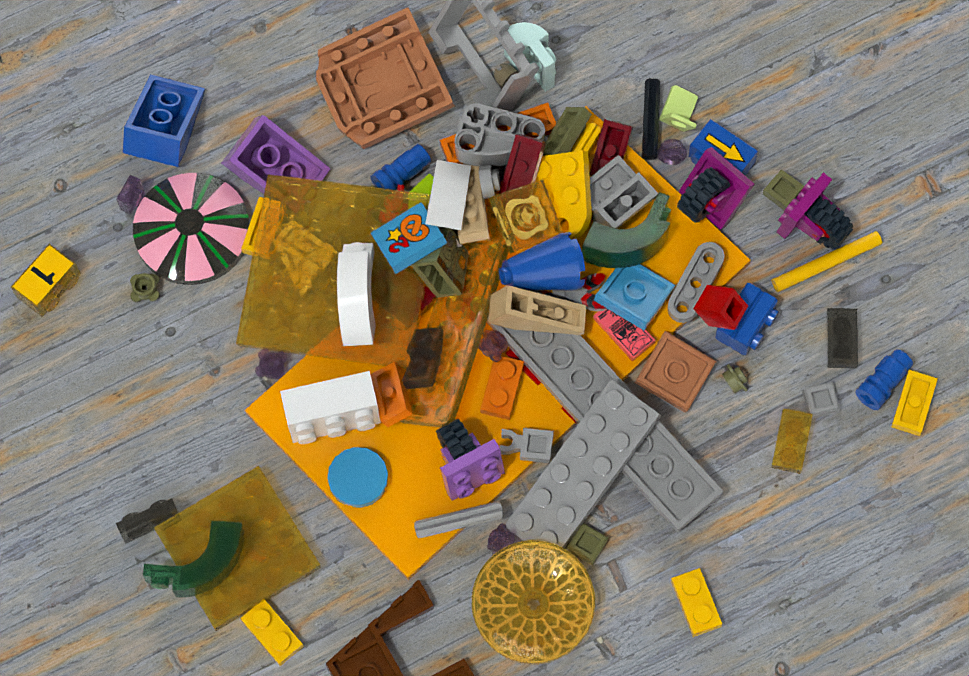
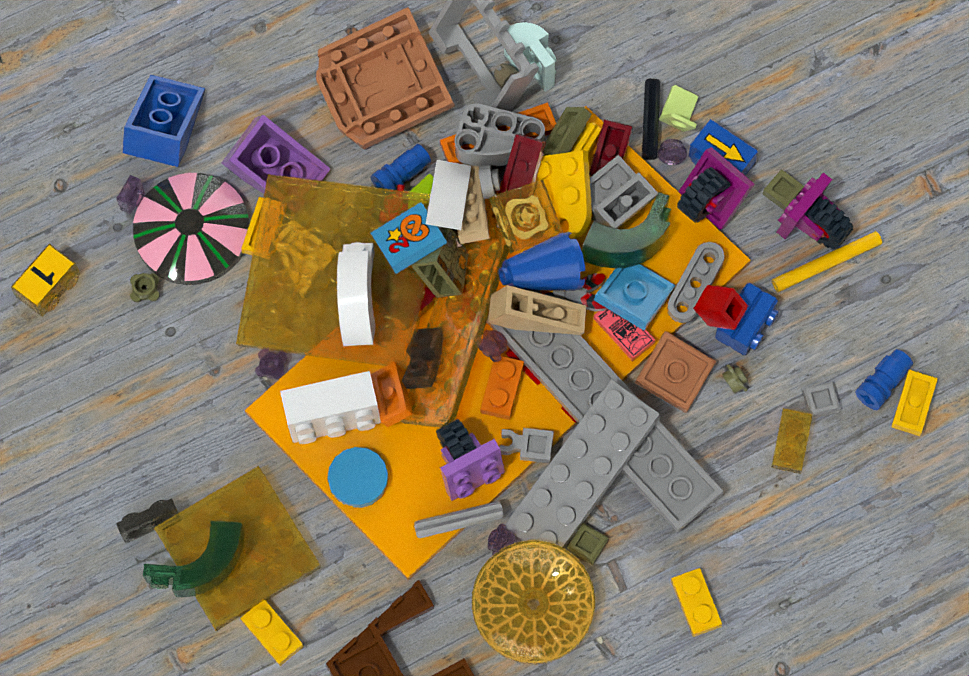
clear smoke plate [826,308,858,369] -> none

